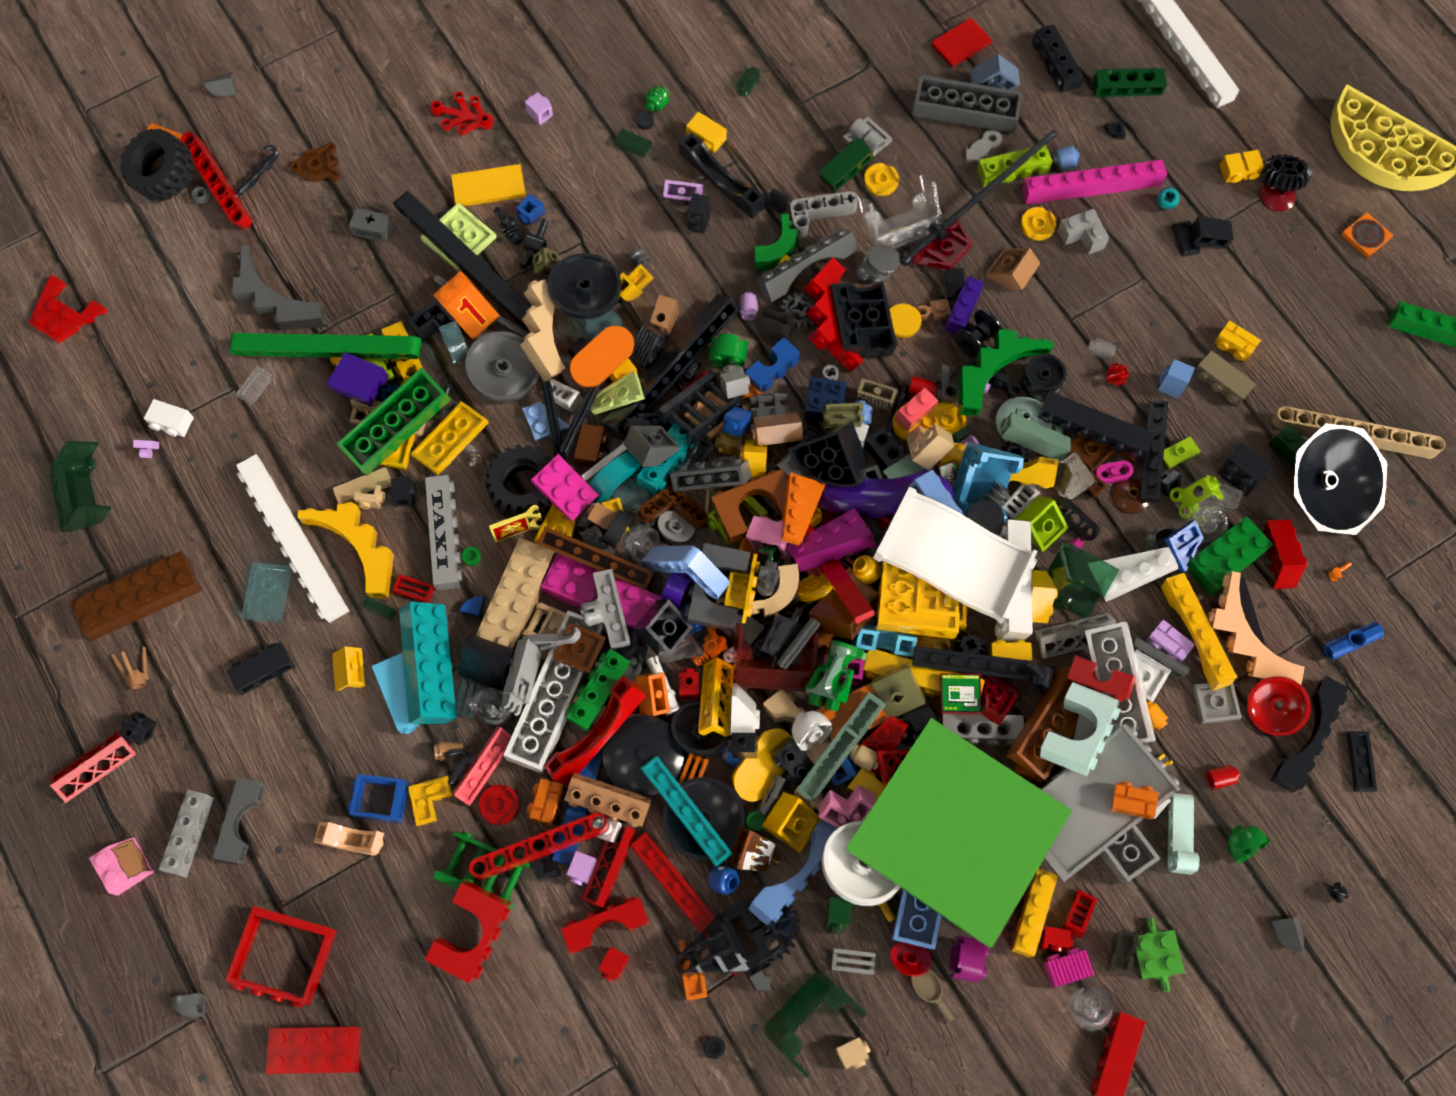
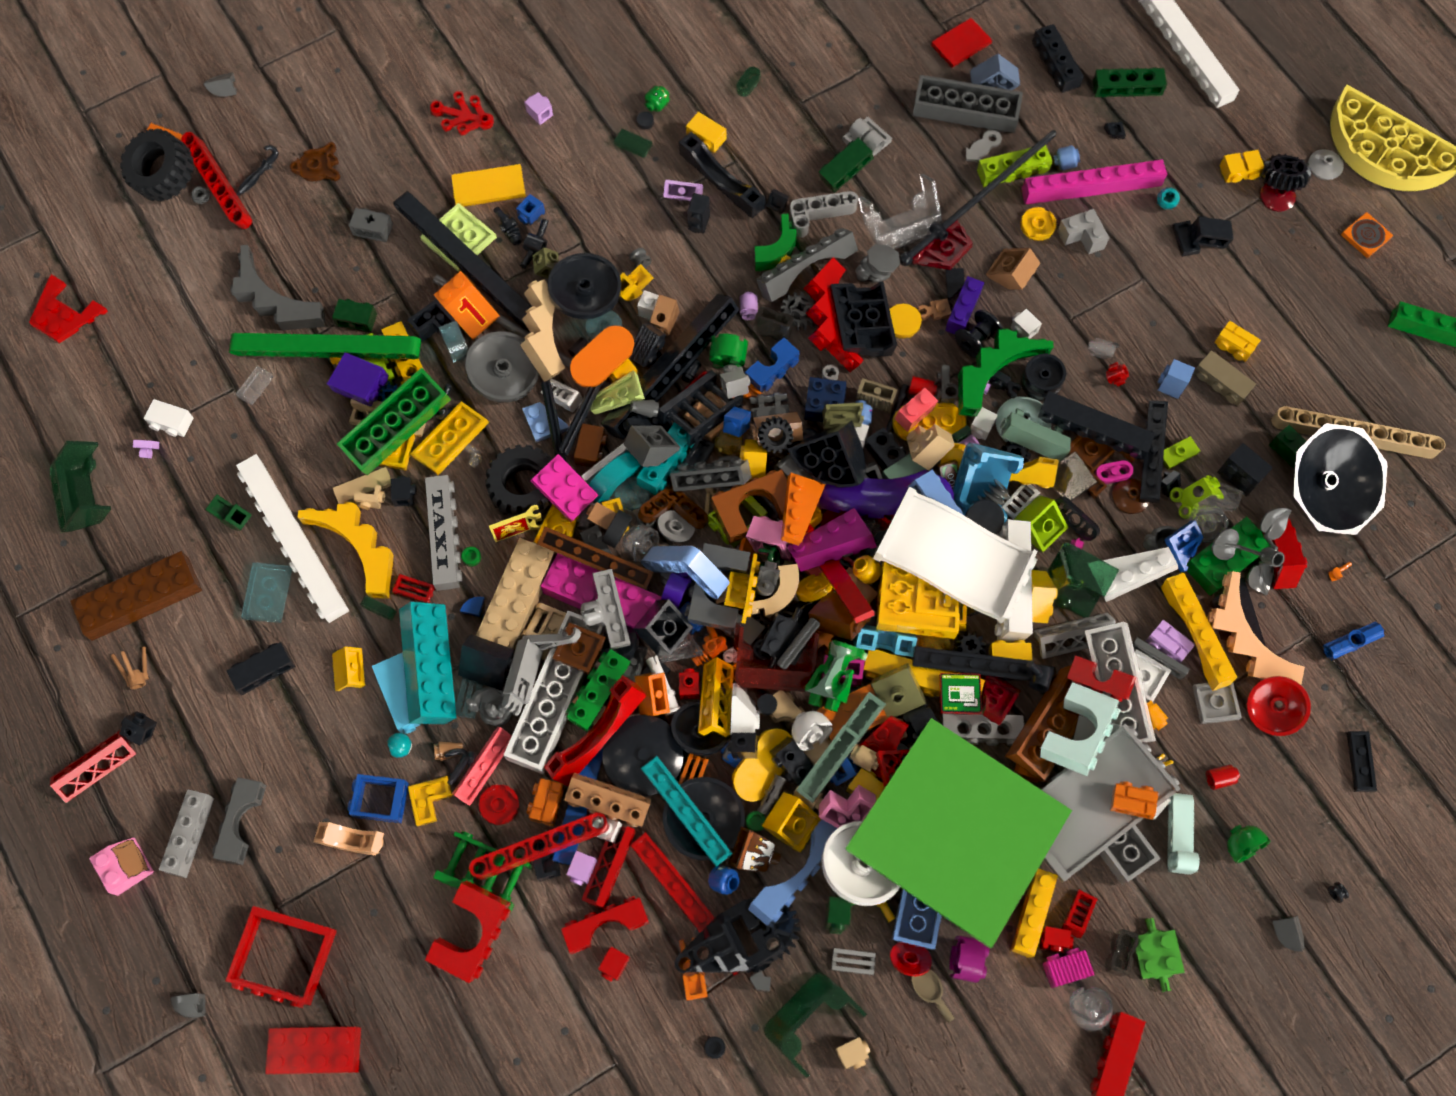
yellow tile [864,163,899,196] -> none
black arch [1270,676,1348,793] -> none
none -> dark green brick [205,494,252,531]
none -> dark green brick [332,299,377,333]
none -> teal piece [387,733,412,758]
none -> dark grey cone [630,400,659,418]
none -> white brick [637,290,659,320]
none -> black tile [757,694,777,715]
none -> black tyre [758,416,794,453]
none -> white brick [969,407,998,440]
none -> white brick [1010,309,1042,339]
none -> dark grey plant [1212,508,1292,595]
none -> light grey dish [1308,149,1344,180]

